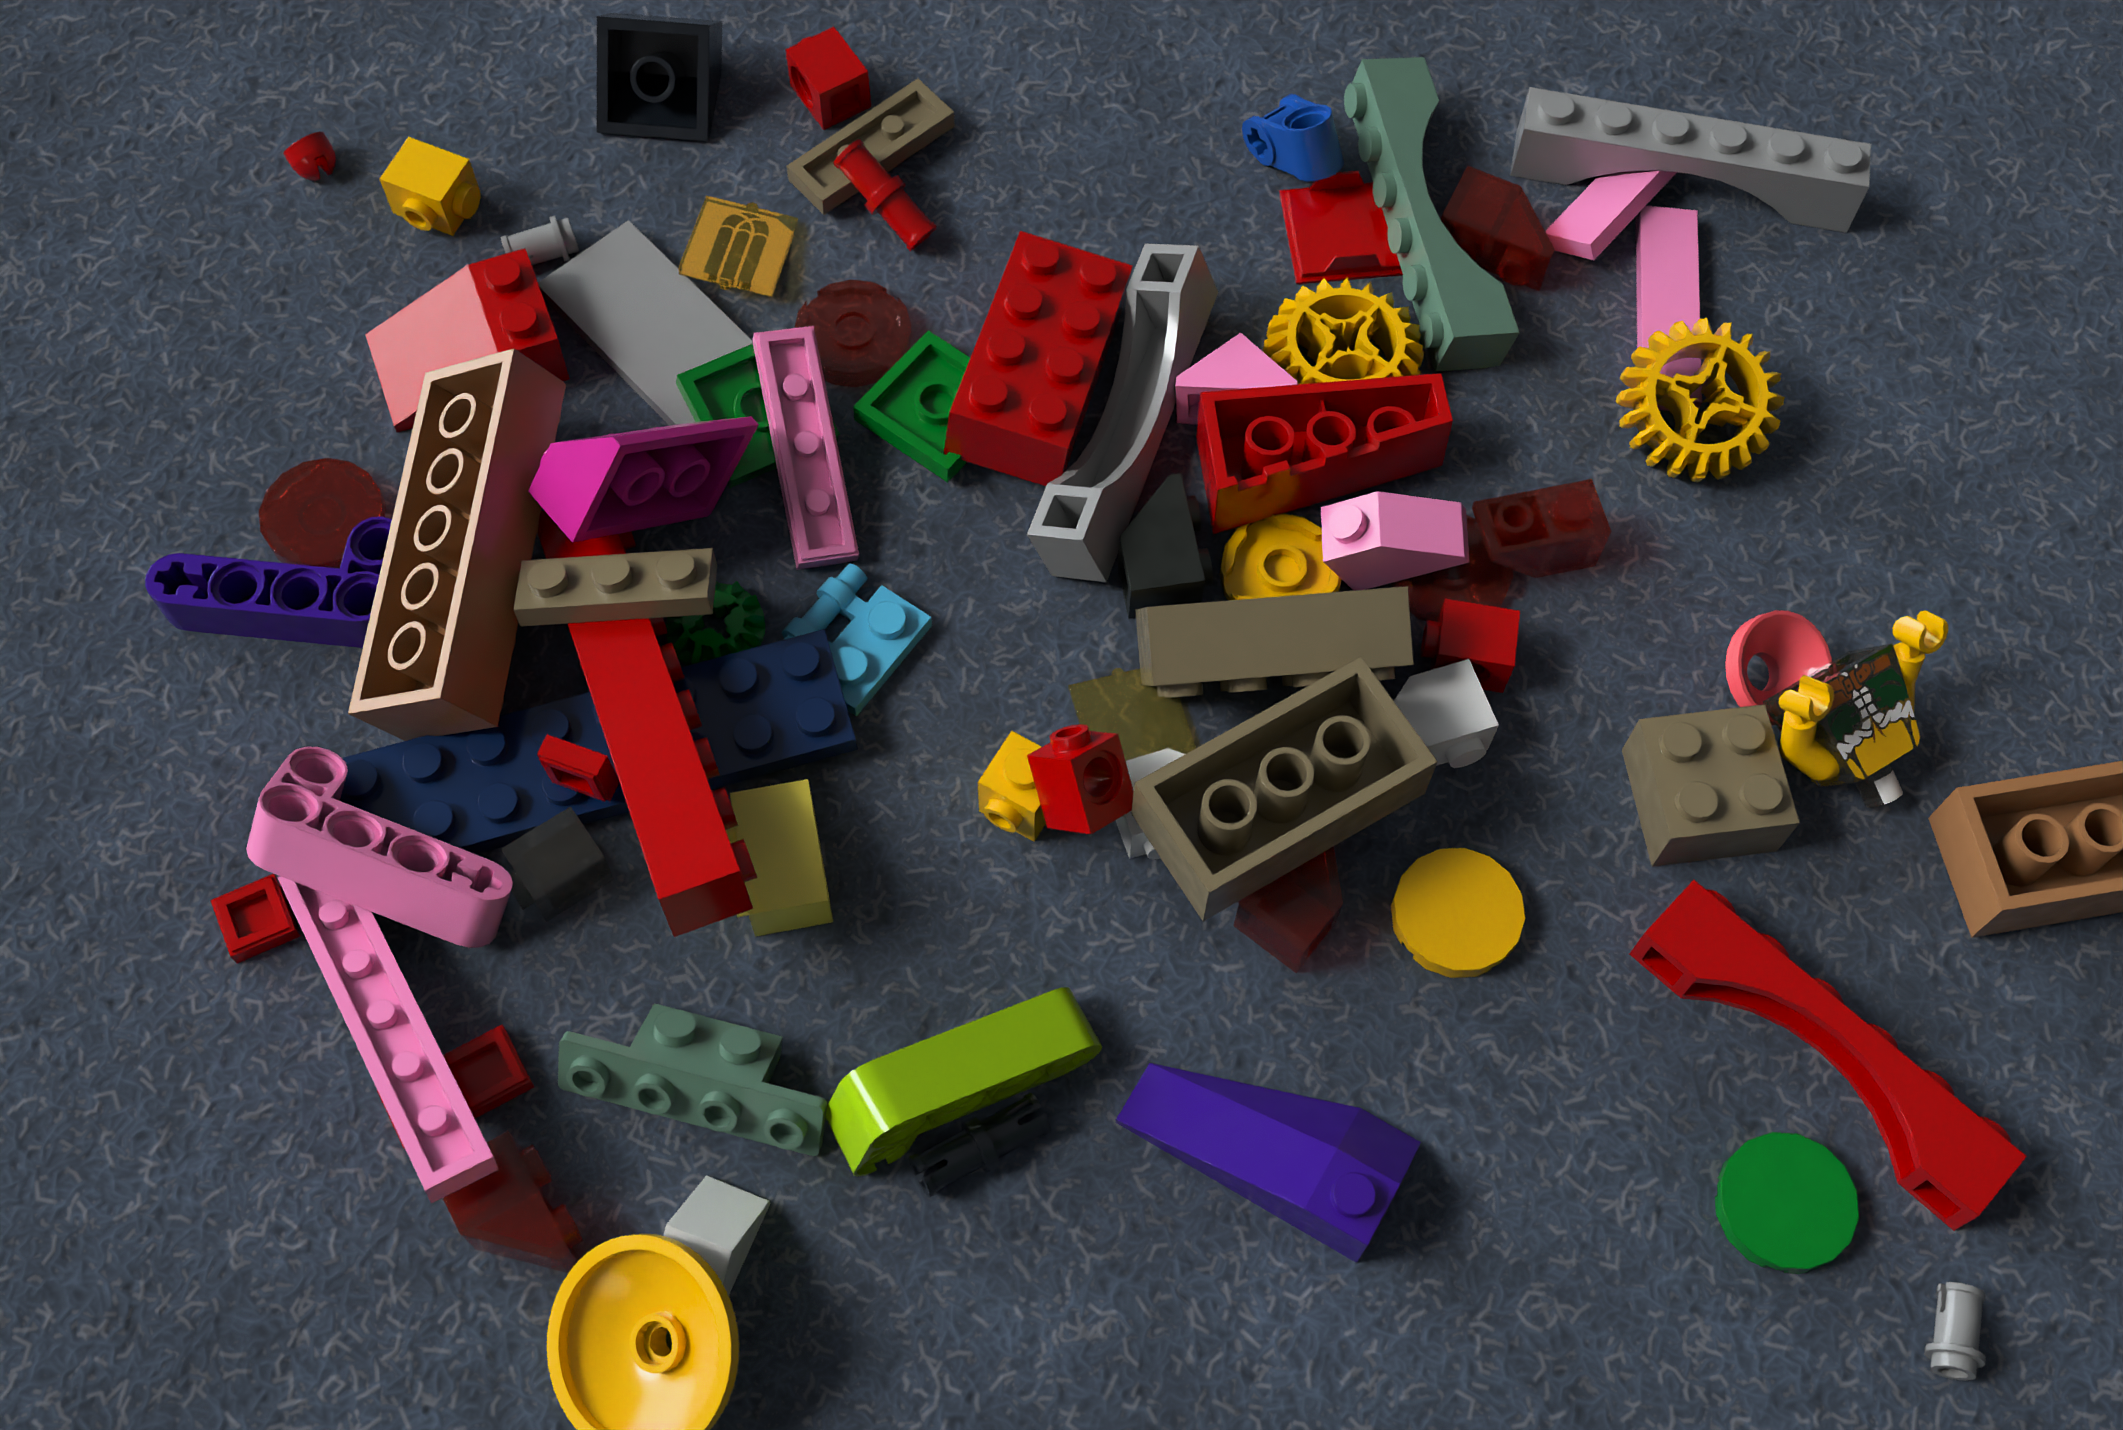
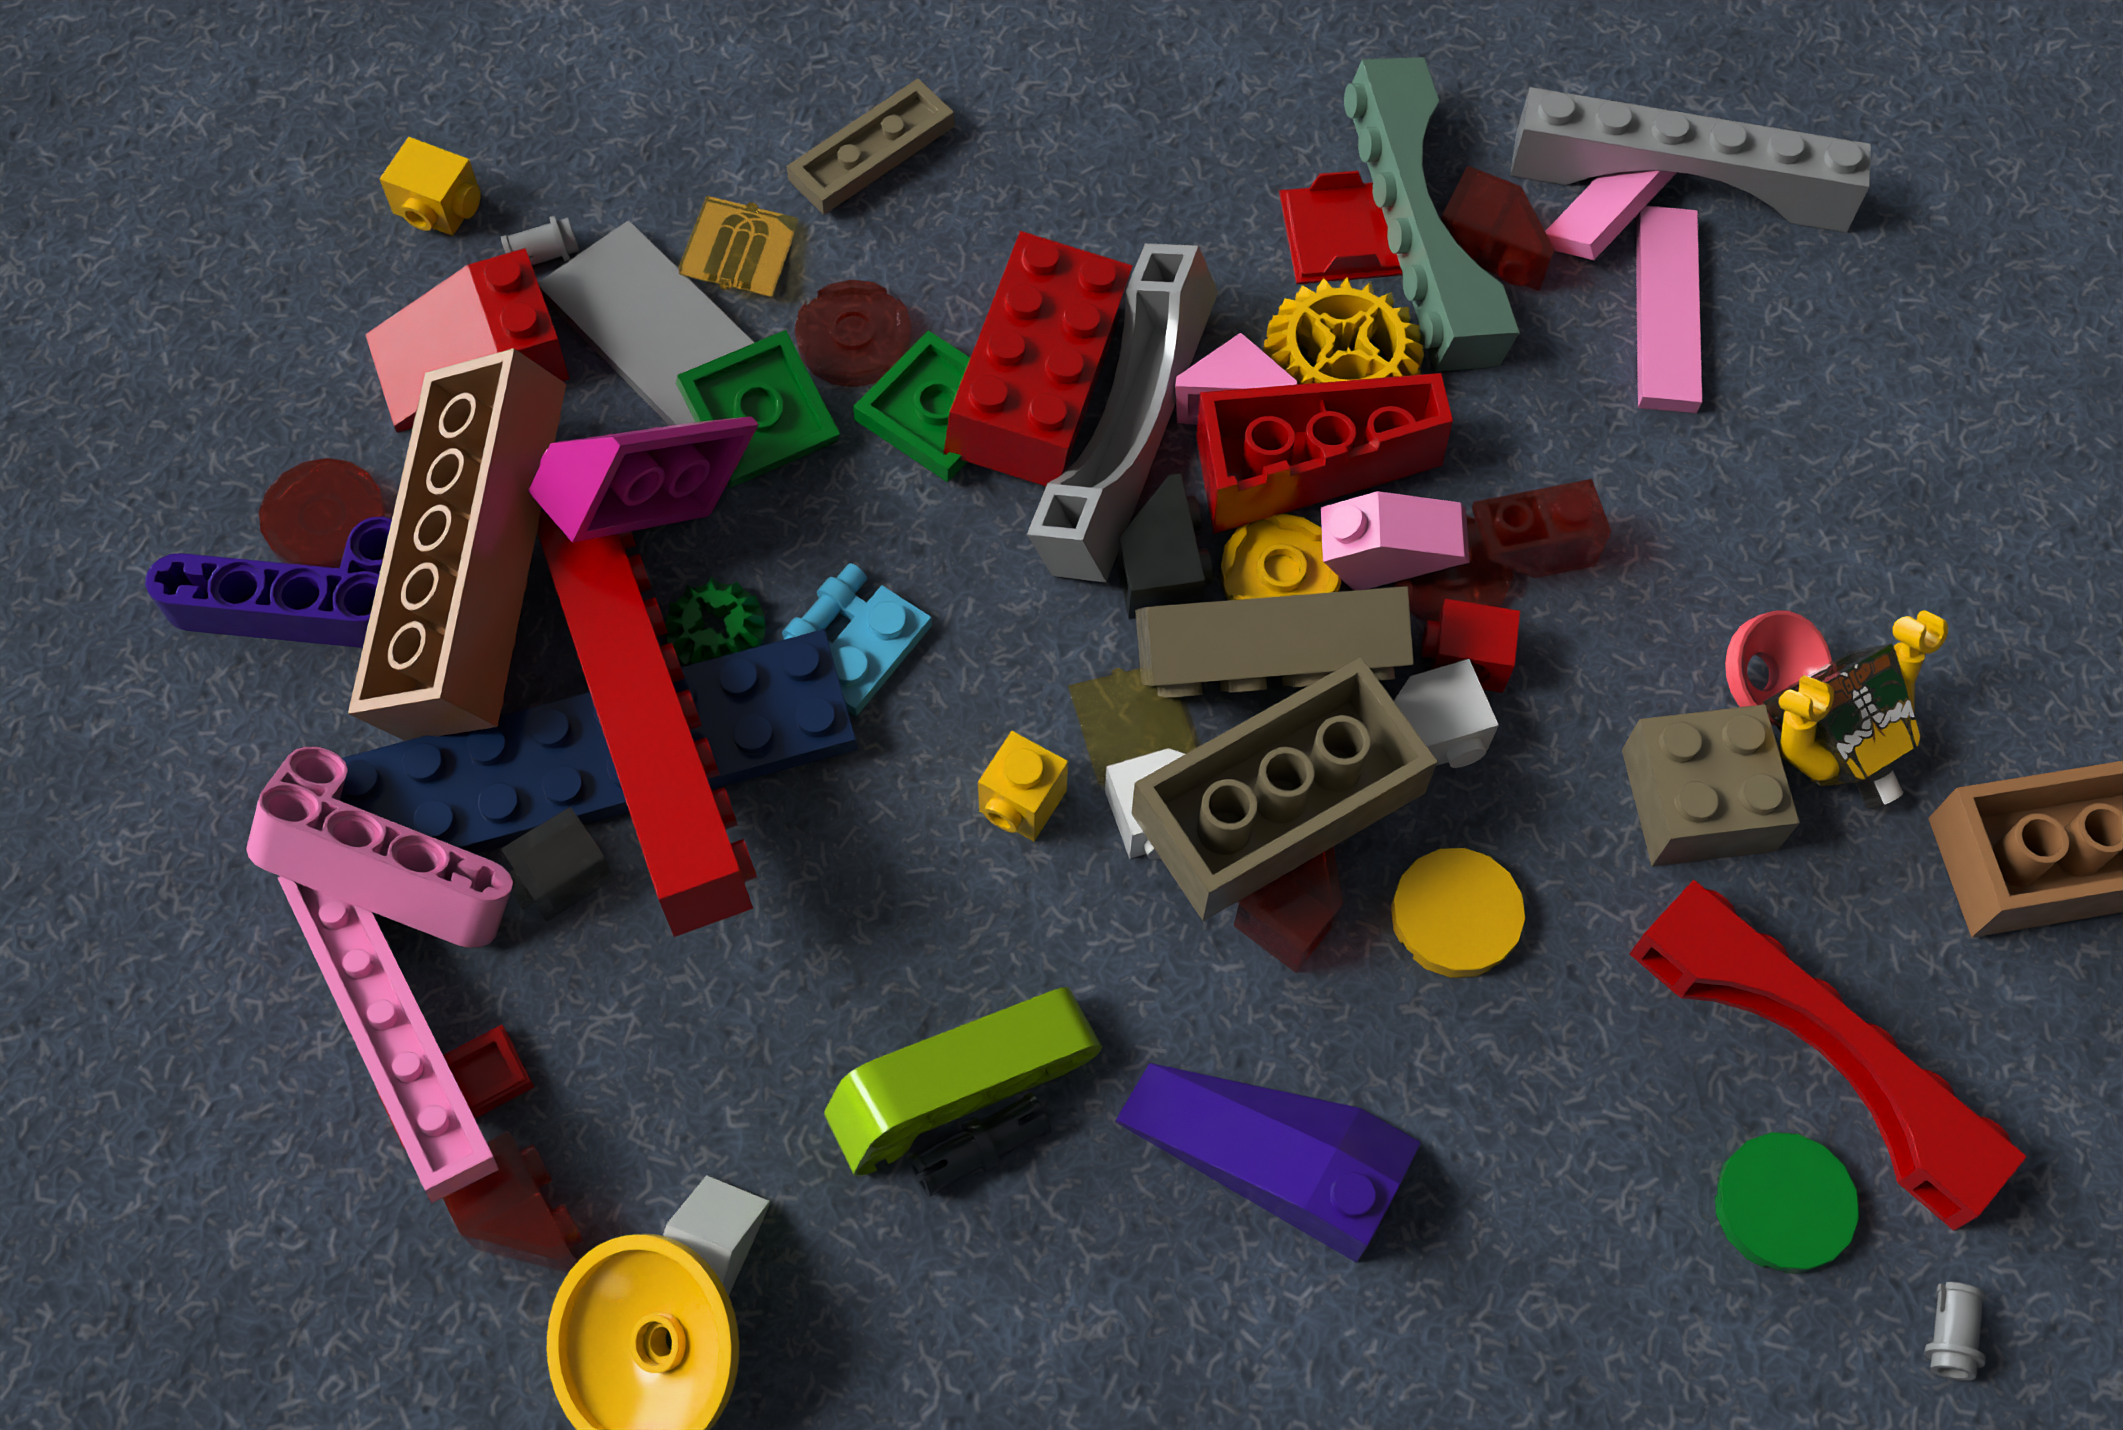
red tile [210,874,301,963] -> none
red hinge [283,131,336,181] -> none
dark tan plate [513,548,717,626] -> none
red tile [537,734,620,802] -> none
sand green bracket [558,1003,827,1156] -> none
black slope [597,13,722,141] -> none
light yellow brick [726,779,833,937] -> none
bright pink tile [752,326,859,570] -> none
red brick [785,27,871,130] -> none
red pin [833,139,937,251] -> none
red brick [1027,724,1134,834] -> none
blue piece [1242,94,1344,181] -> none
yellow gear [1616,318,1785,482] -> none

